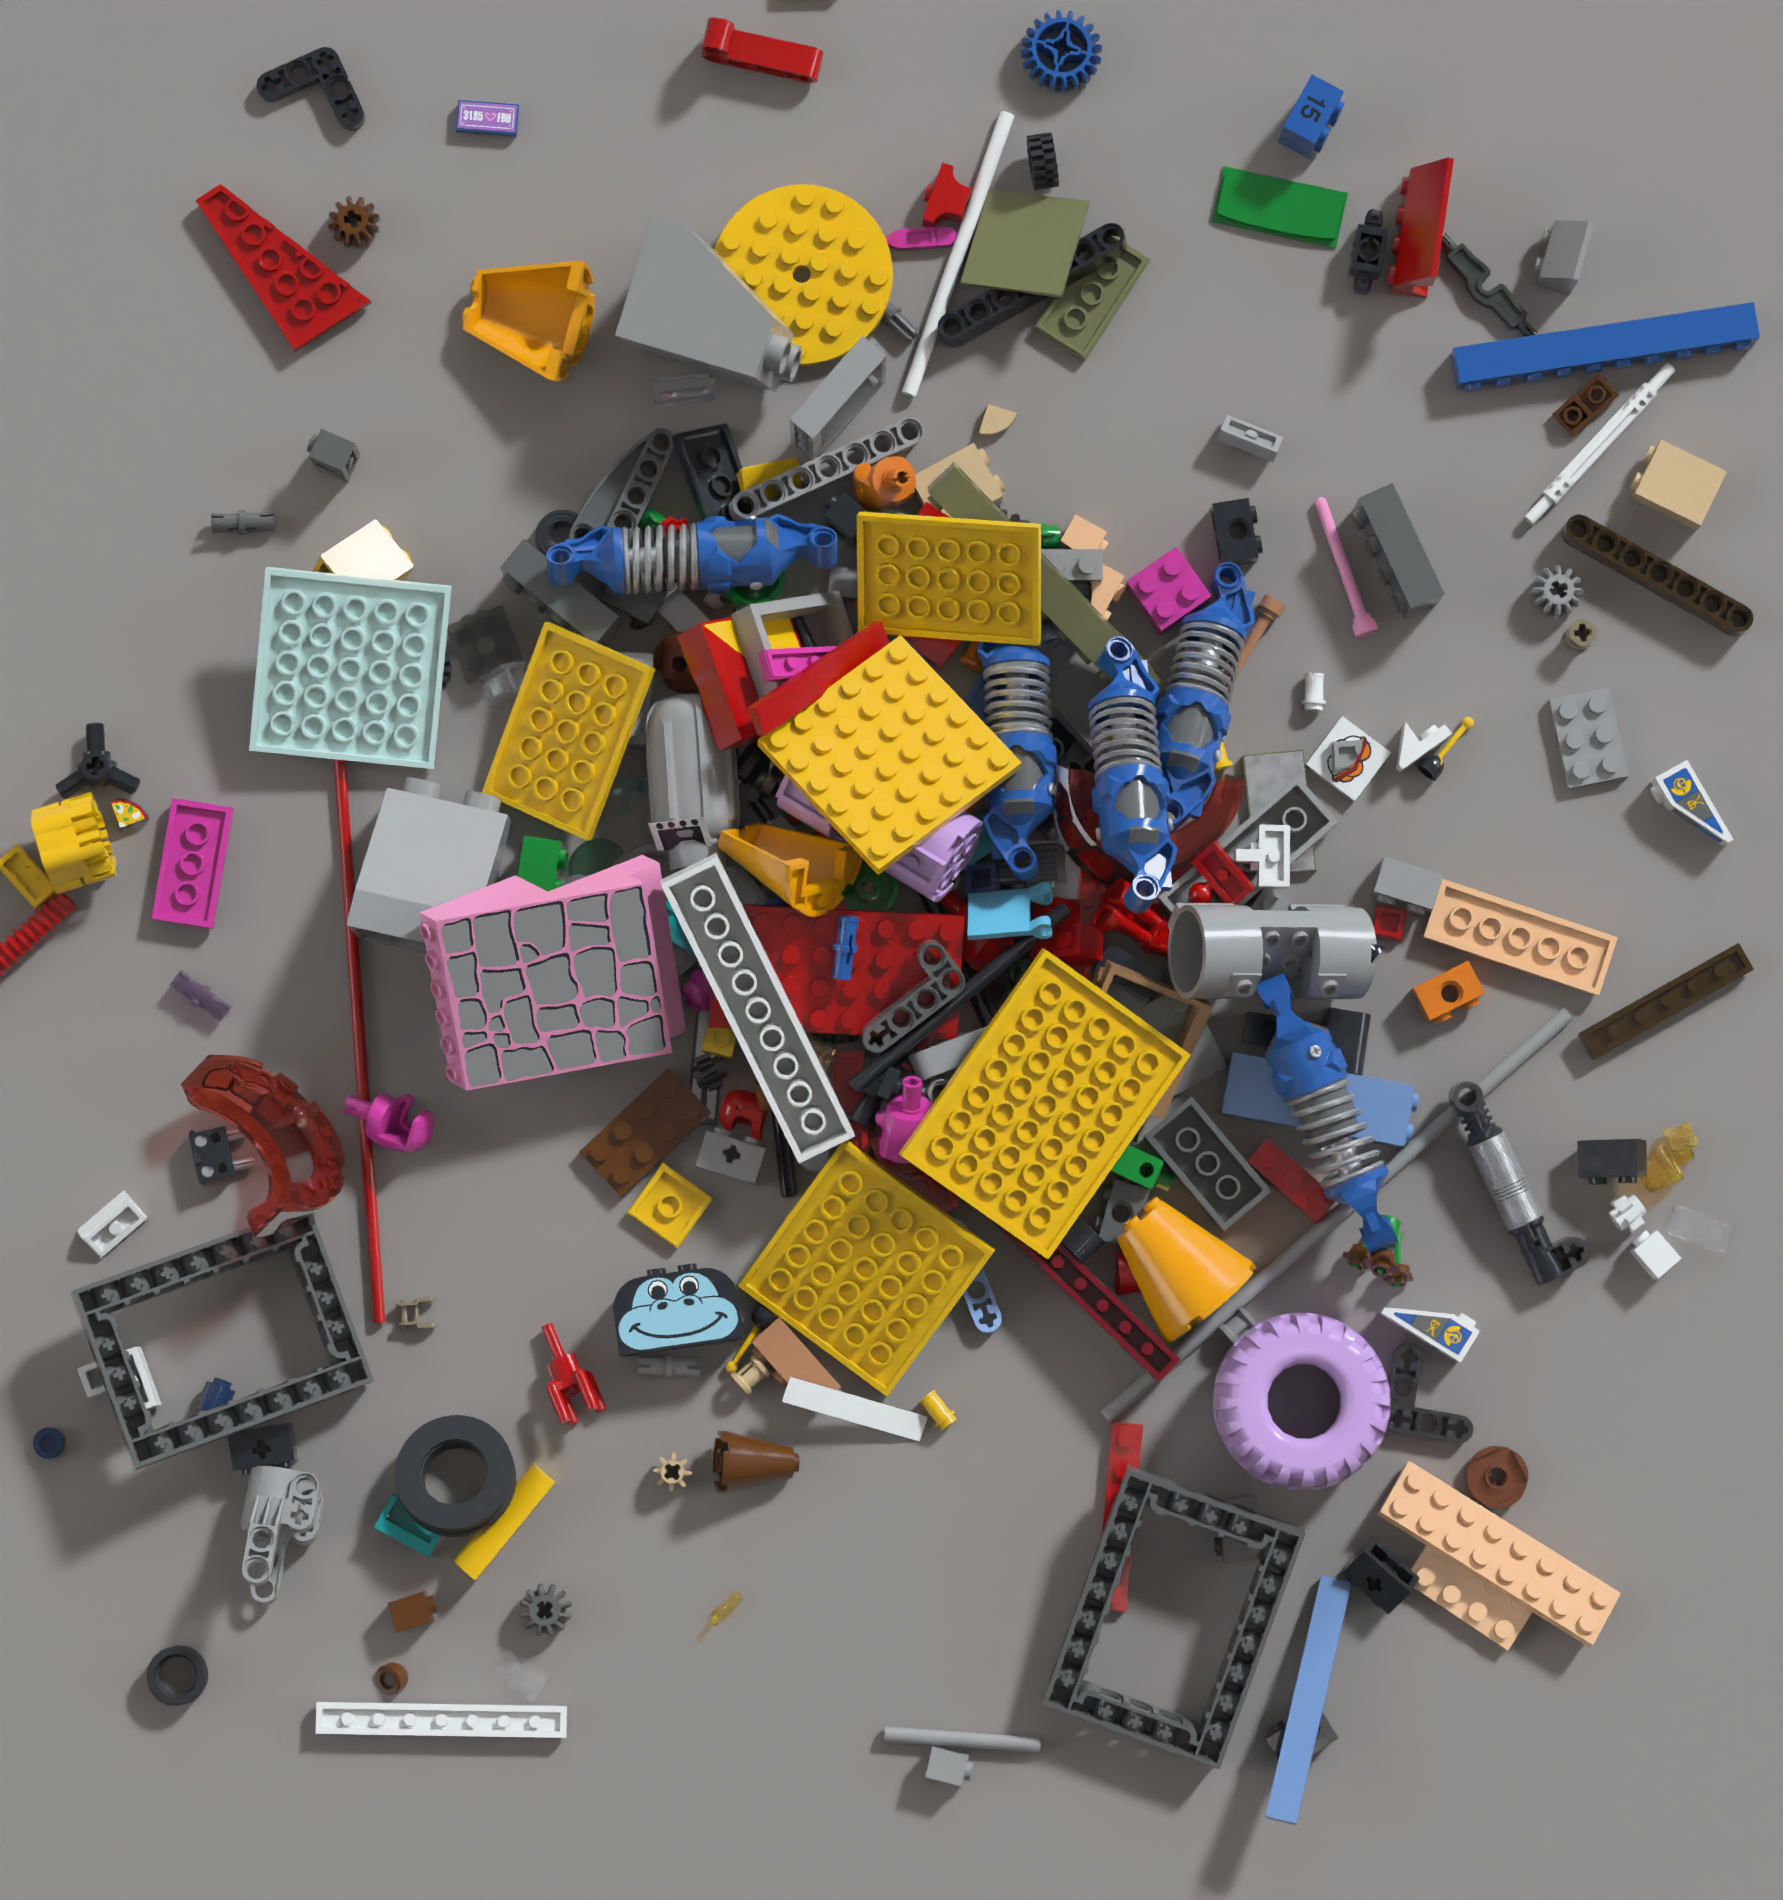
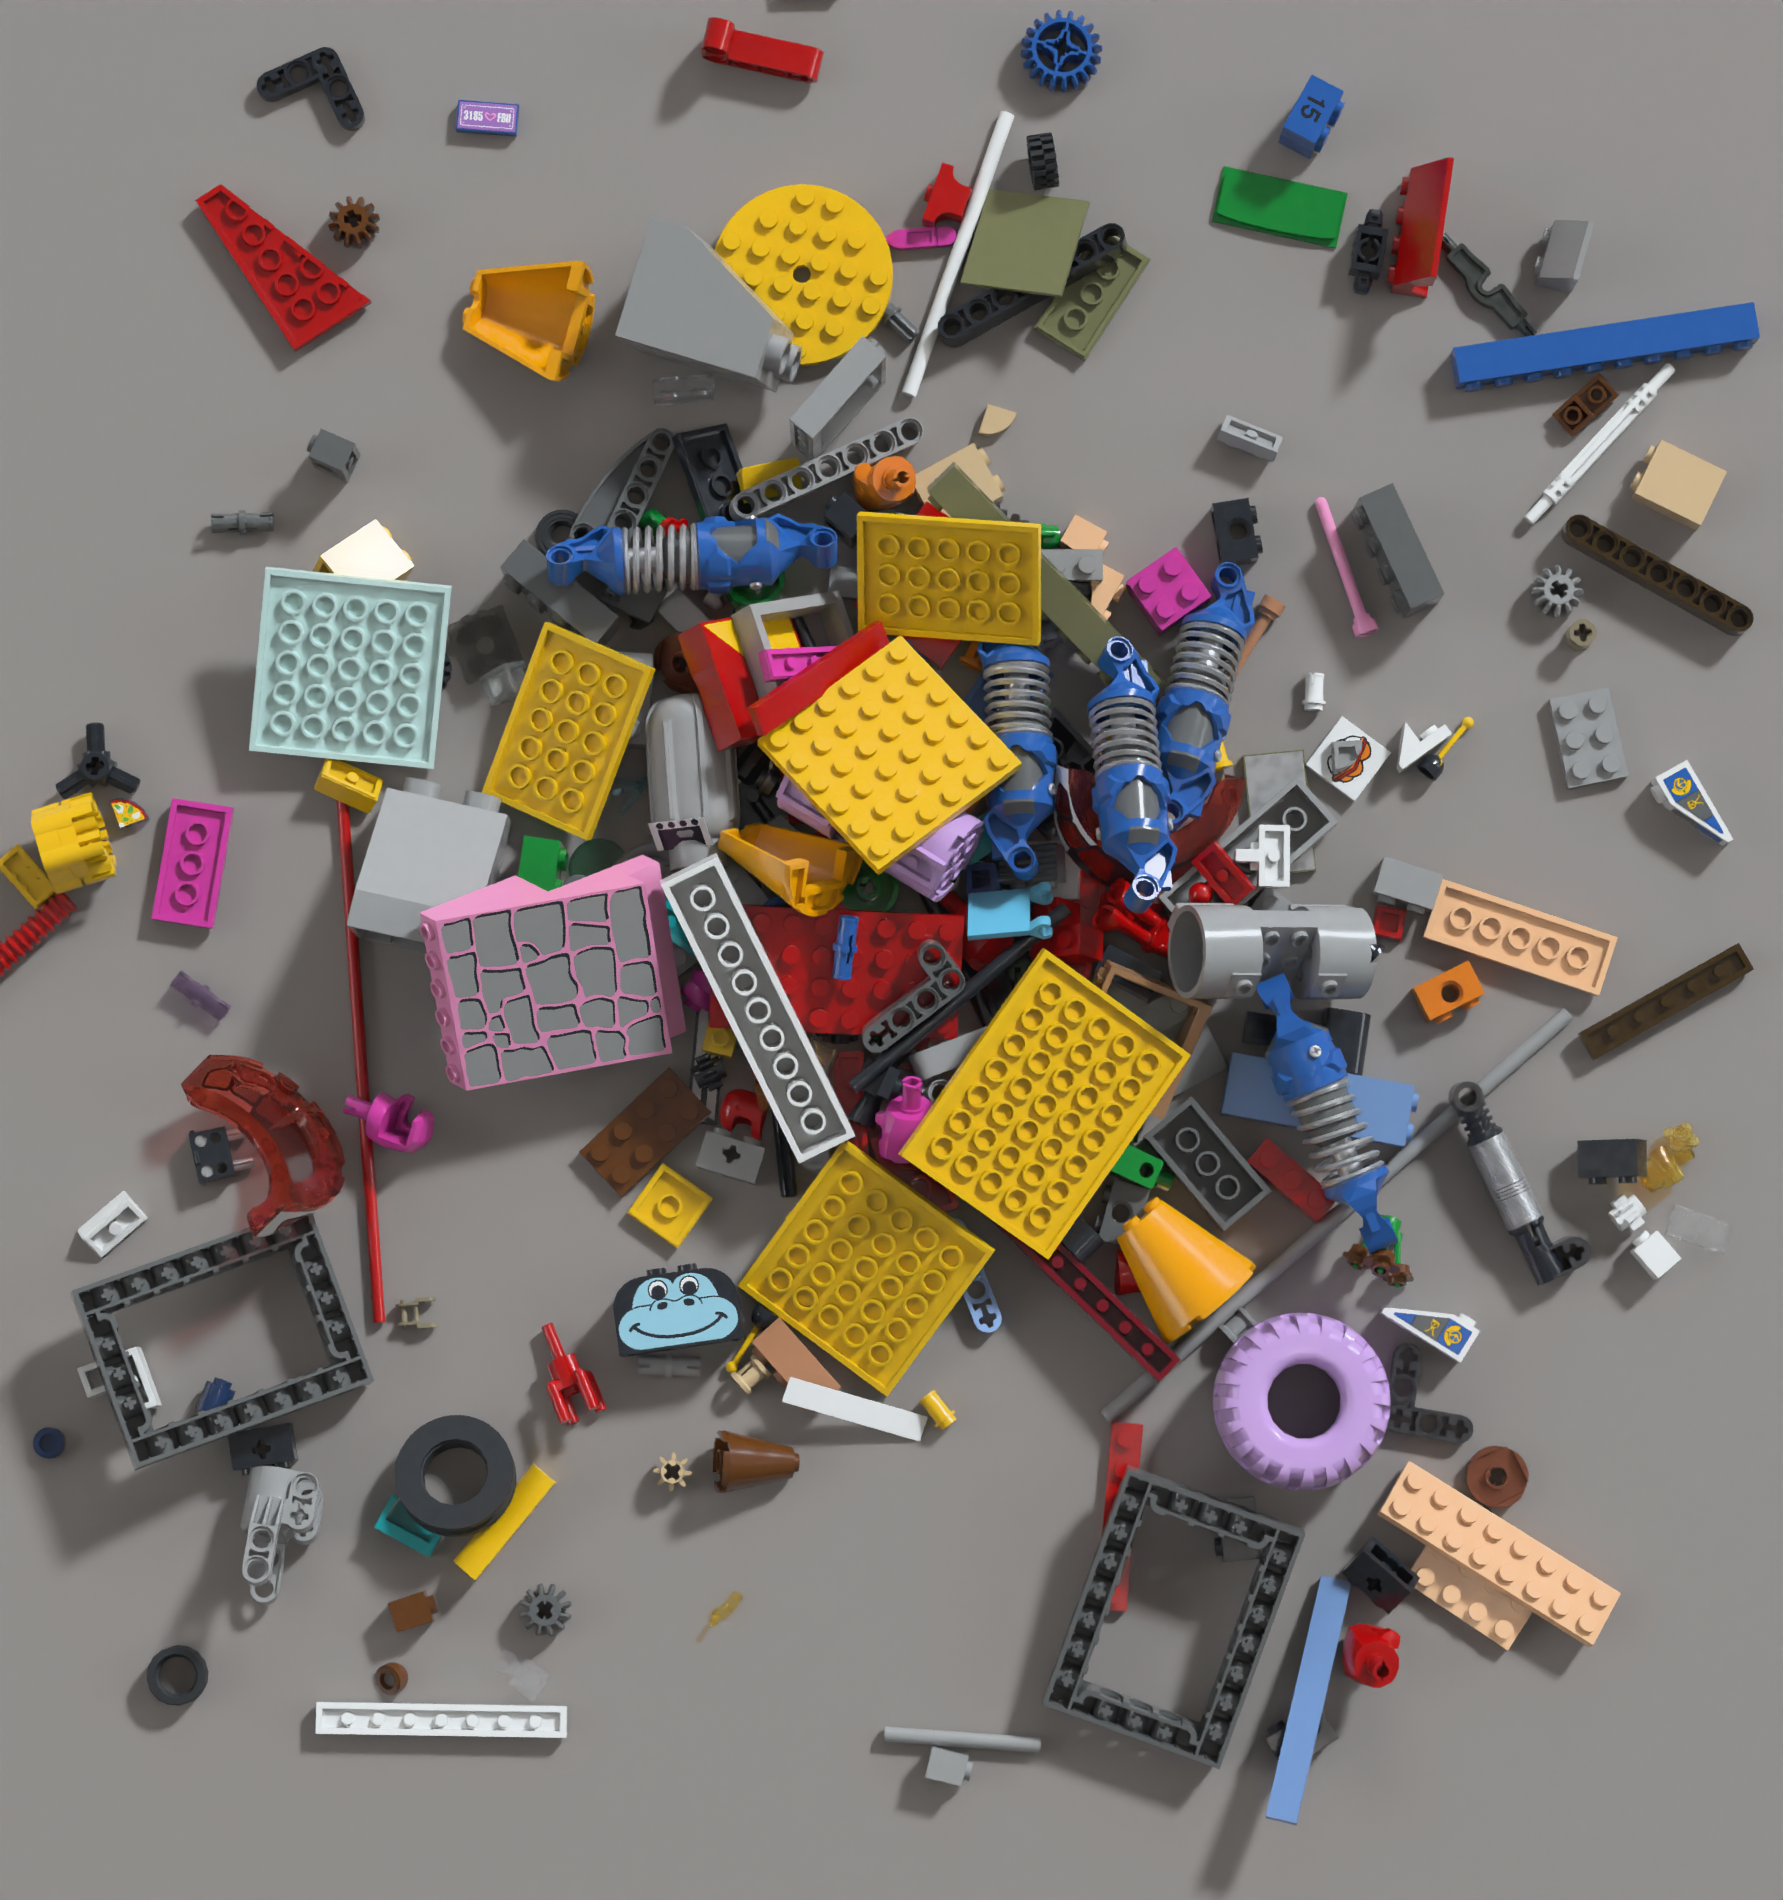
none -> yellow slope [314,758,383,813]
none -> red piece [1342,1623,1401,1688]

